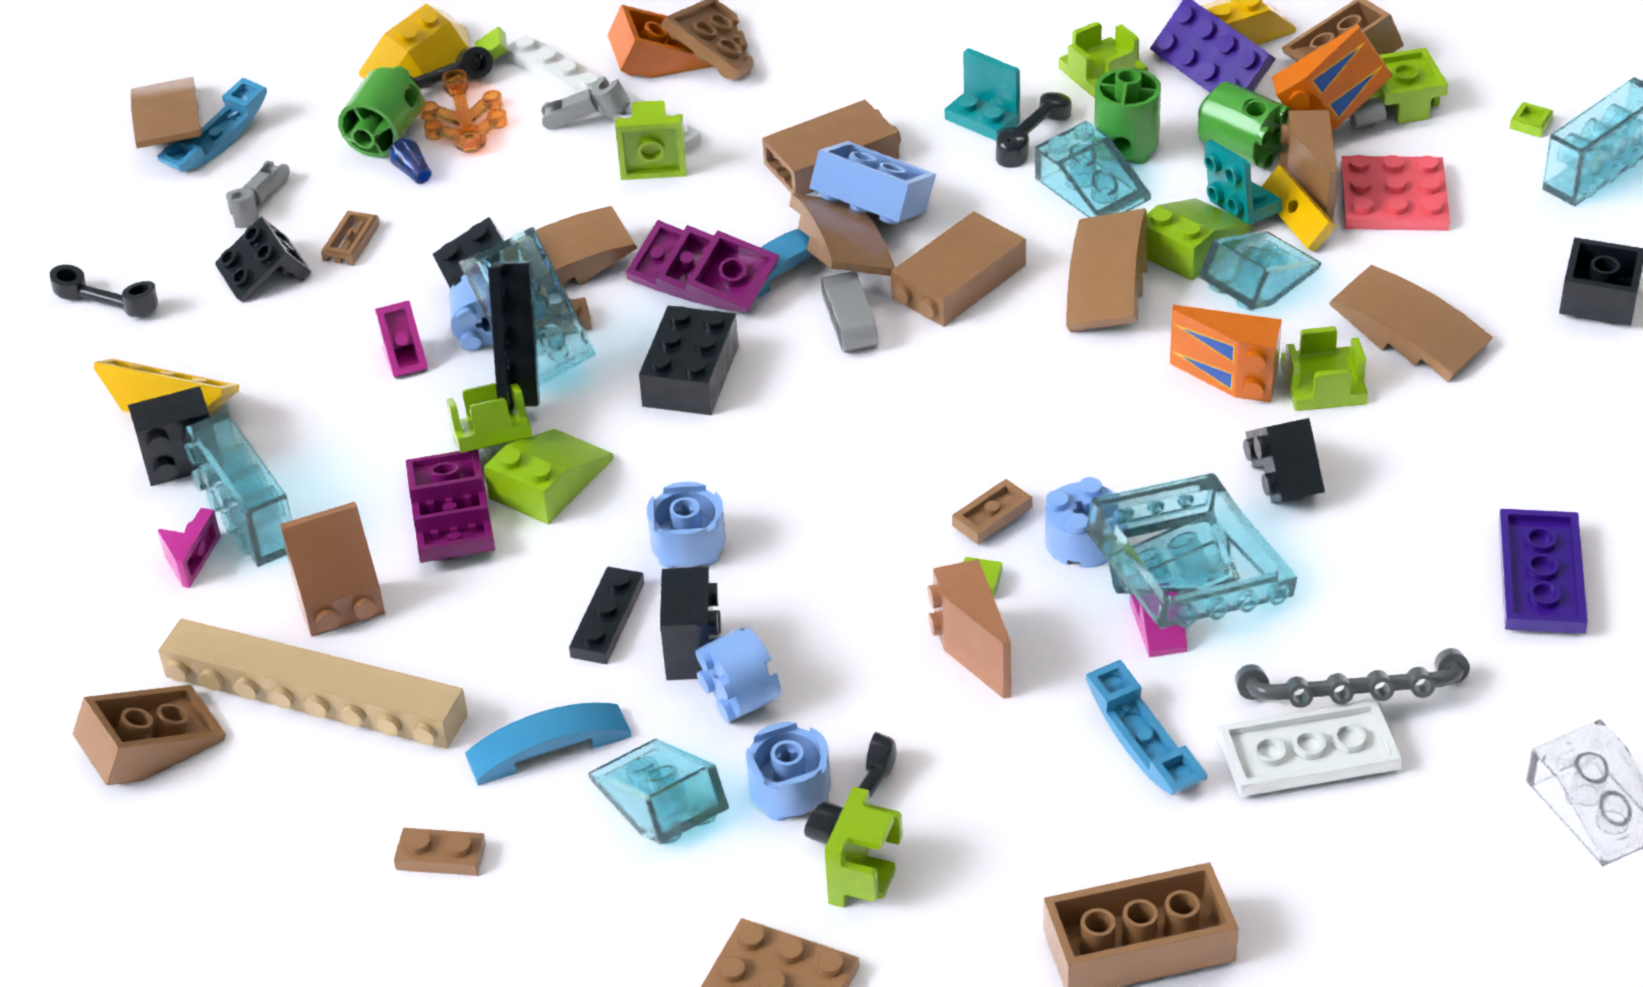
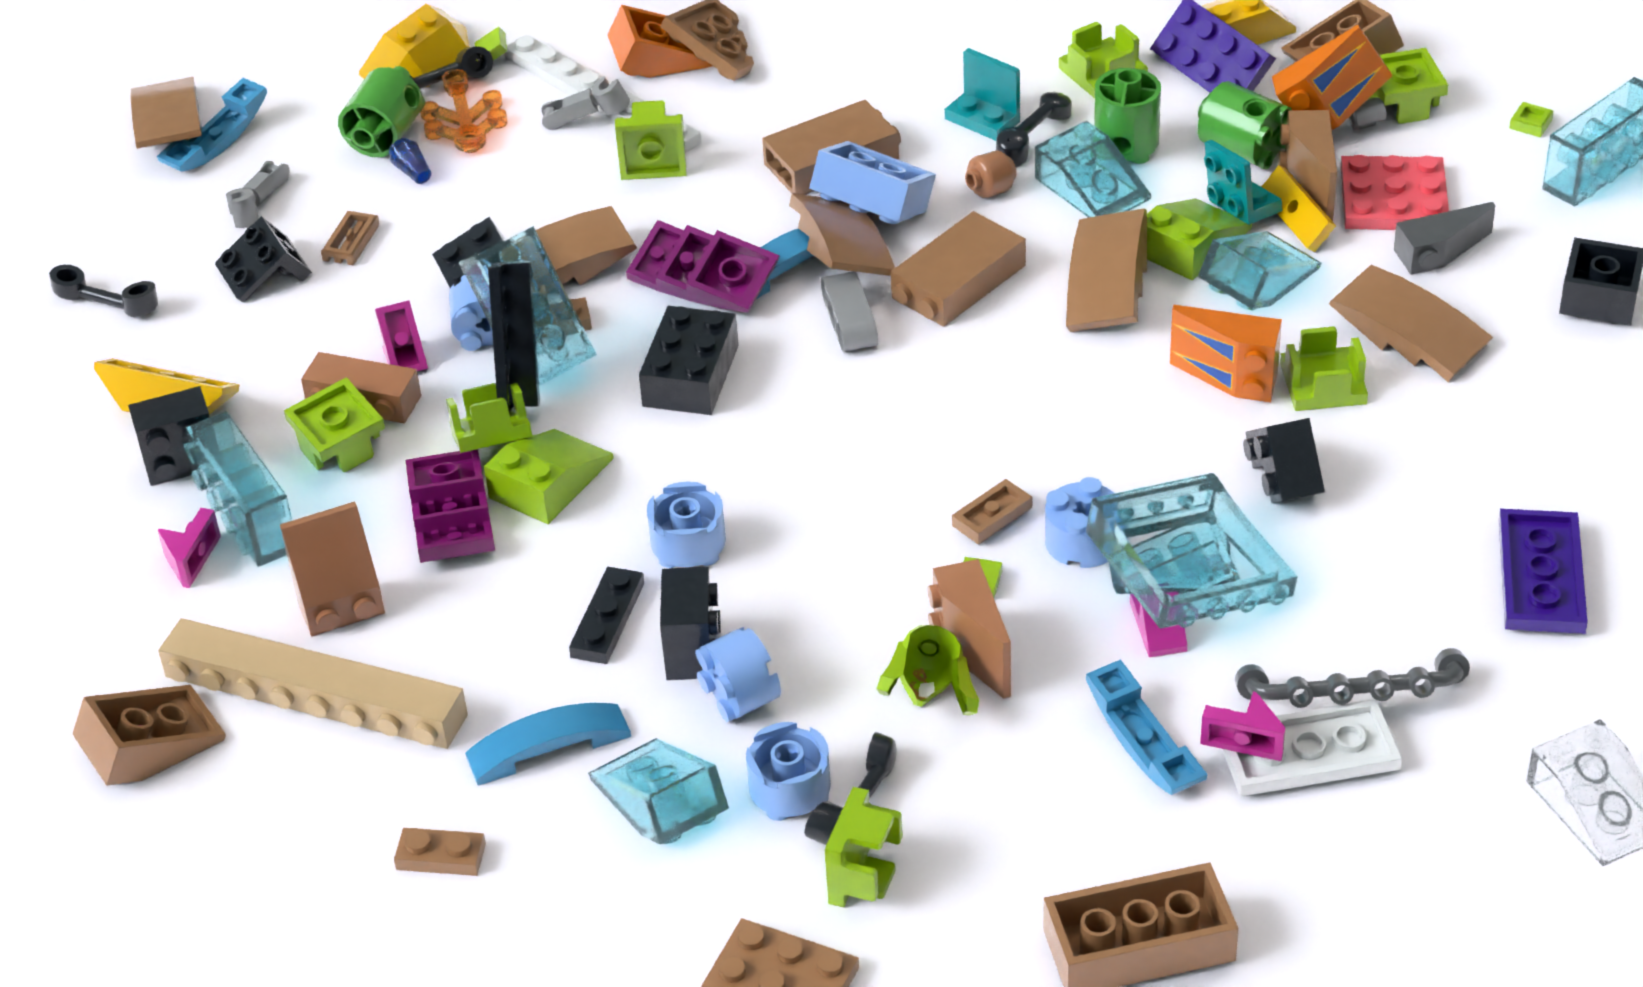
none -> lime panel [283,377,385,472]
none -> nougat brick [301,352,422,424]
none -> lime piece [876,624,979,716]
none -> nougat head [965,150,1016,198]
none -> dark pink slope [1200,691,1286,761]
none -> dark grey slope [1394,202,1496,275]

